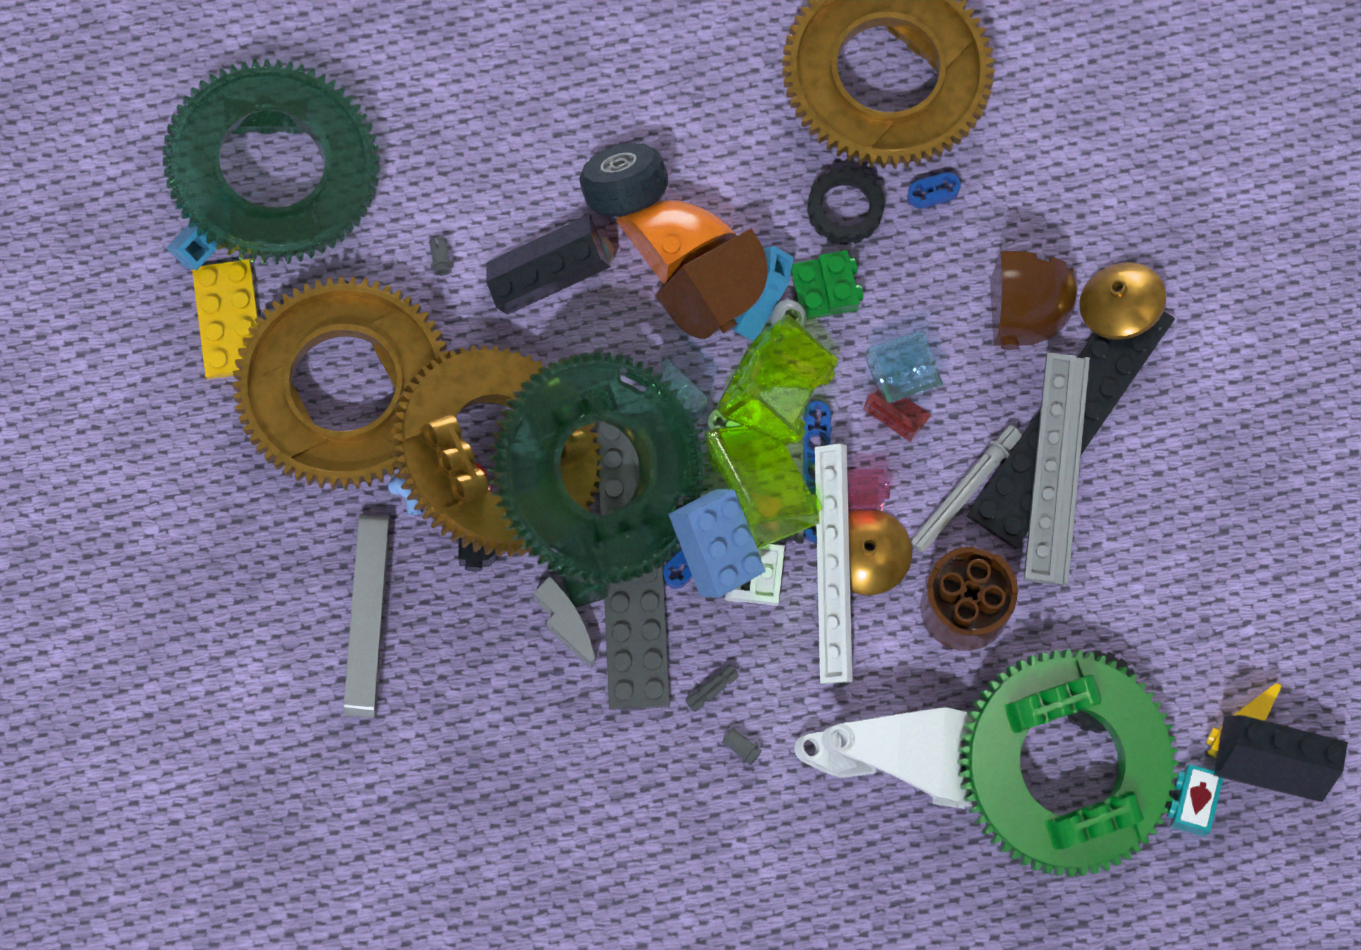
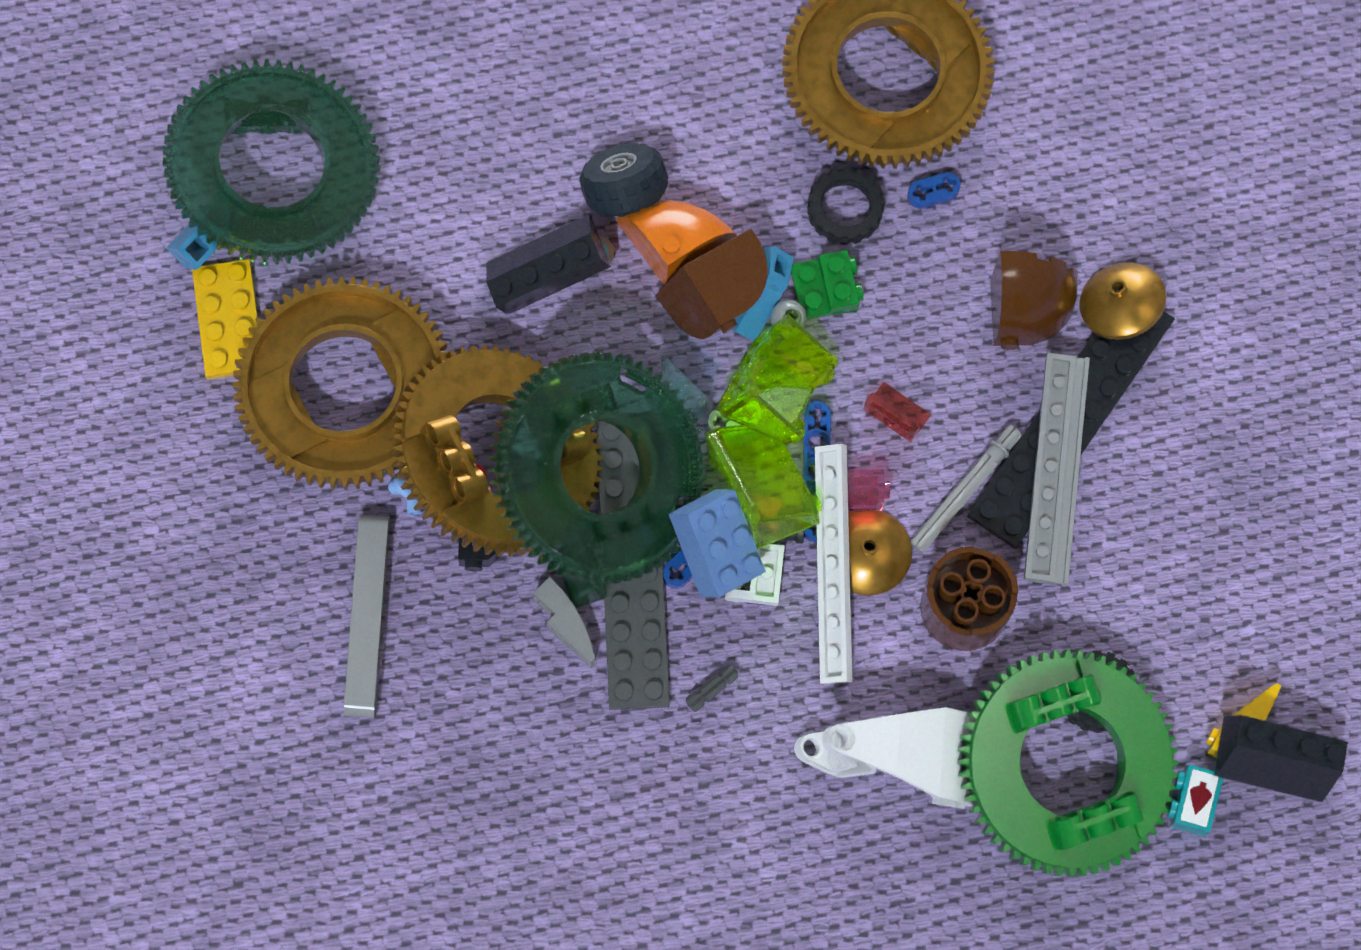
dark grey pin [429,237,454,276] -> none
dark grey pin [722,728,762,765] -> none
clear light blue slope [865,330,943,404] -> none

